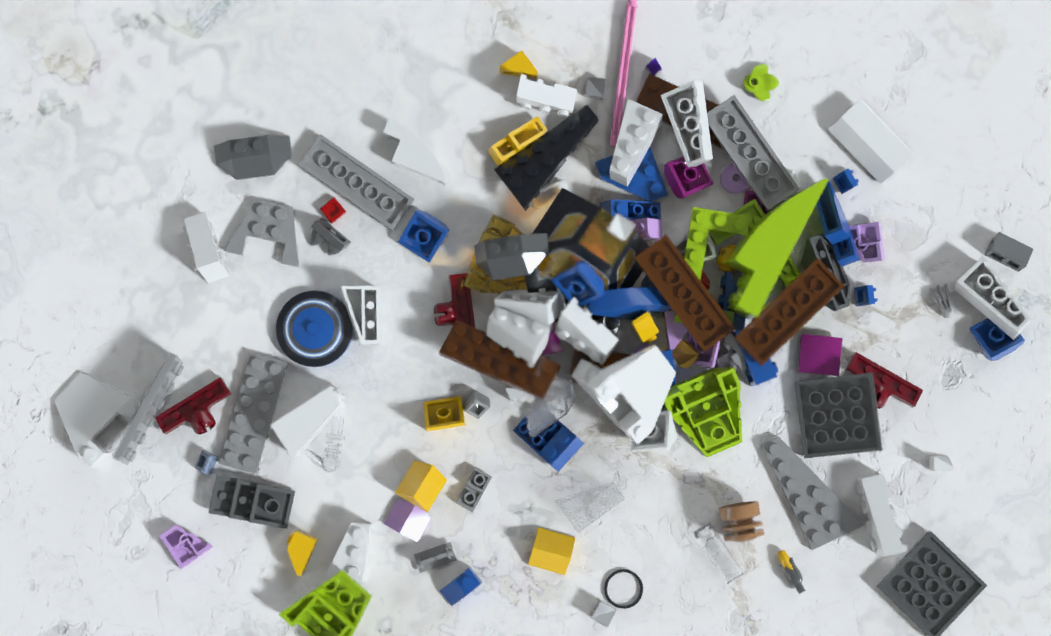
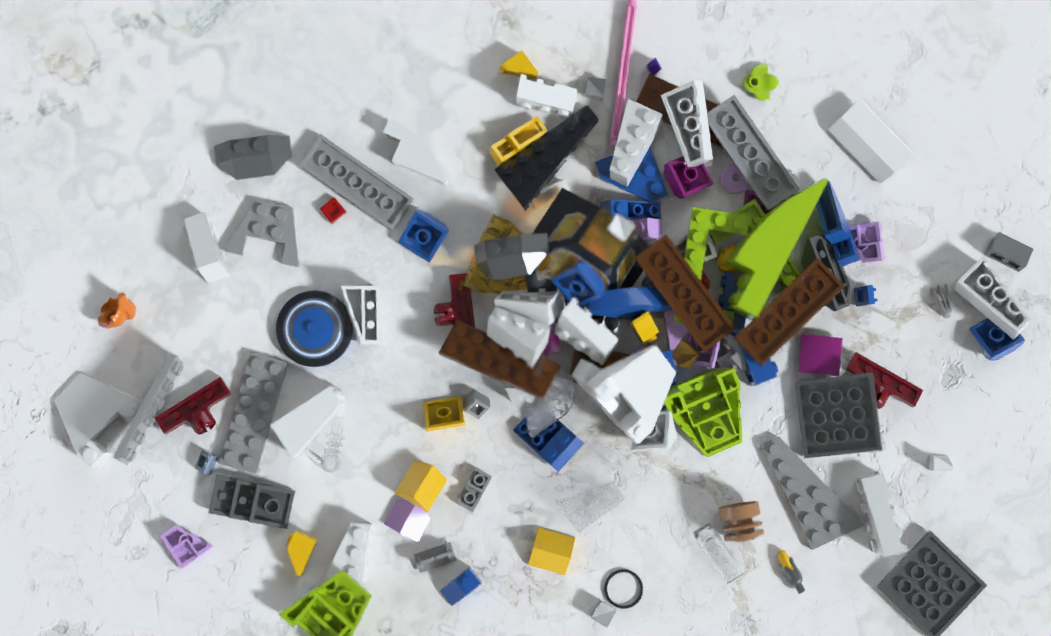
dark grey tile [310,218,351,255] -> none
blue tile [832,168,859,194] -> none
none -> orange hair [98,292,136,329]

